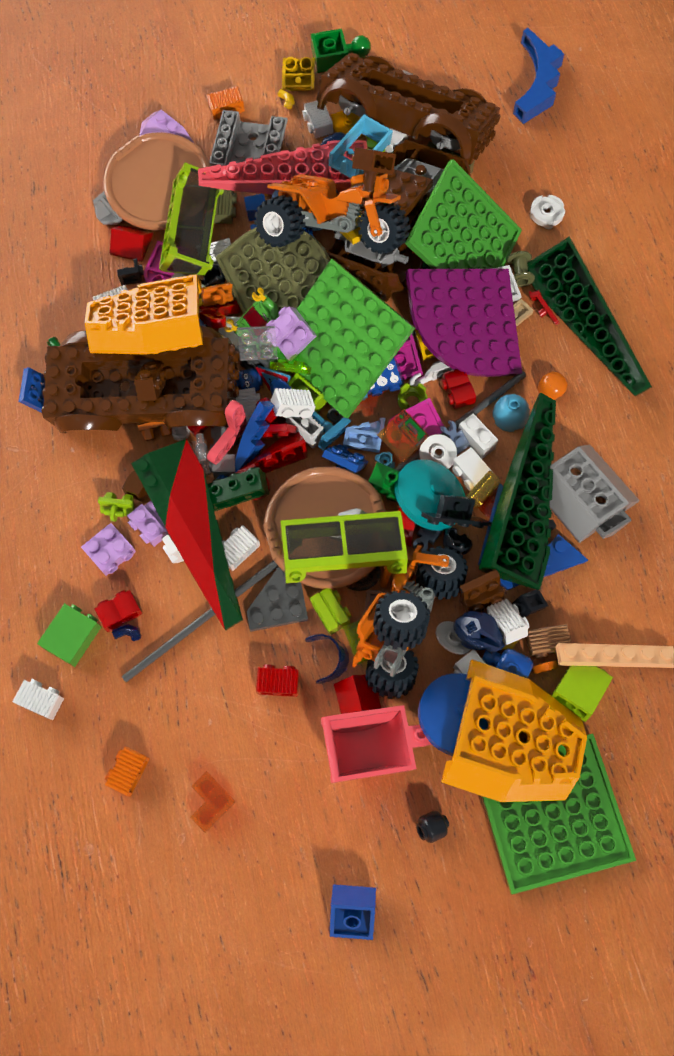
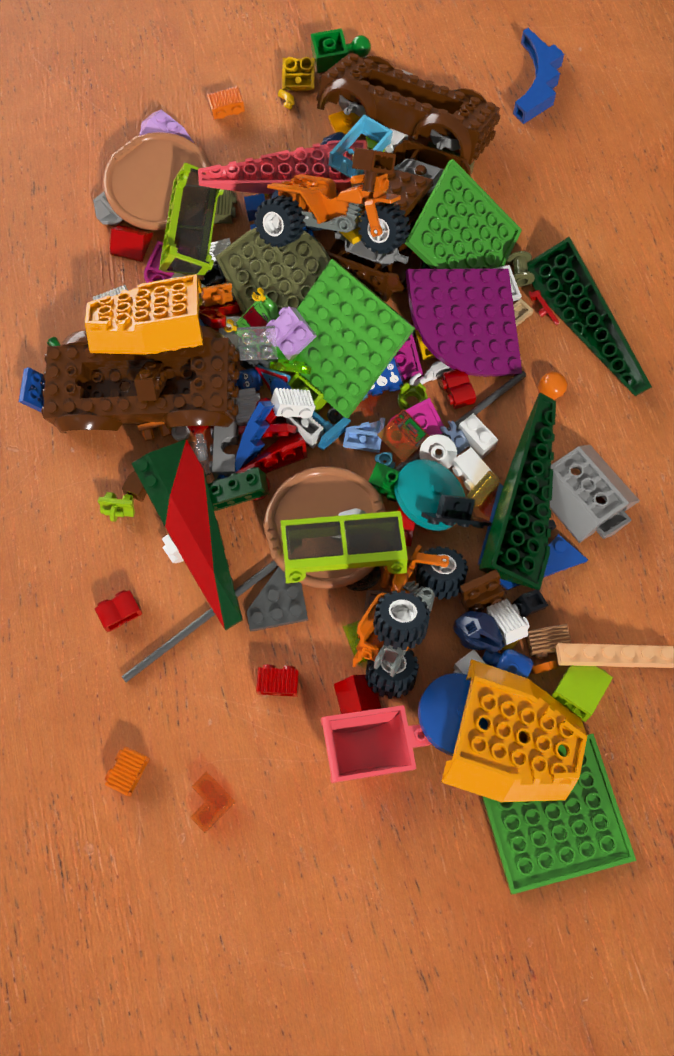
white brick [12,679,64,720] -> none
bright green brick [37,603,101,667] -> none
lavender plate [81,523,136,576] -> none
clear blue arm [112,624,141,641] -> none
black bracket [117,259,144,286] -> none
lavender plate [127,501,169,547] -> none
coral beam [207,400,247,465] -> none
light grey slope [209,110,288,166] -> none
white brick [223,525,260,571] -> none
white brick [302,100,333,139] -> none
clear blue piece [305,634,349,684] -> none
lime brick [310,588,352,635] -> none
blue plate [322,444,368,473] -> none
blue slope [330,884,376,940] -> none
sand blue plate [413,527,443,553] -> none
black head [416,811,449,843] -> none
white dish [436,621,471,655] -> none
black hair [443,528,473,555] -> none
medium azure cylinder [492,394,530,432] -> none
white plate [530,195,565,229] -> none

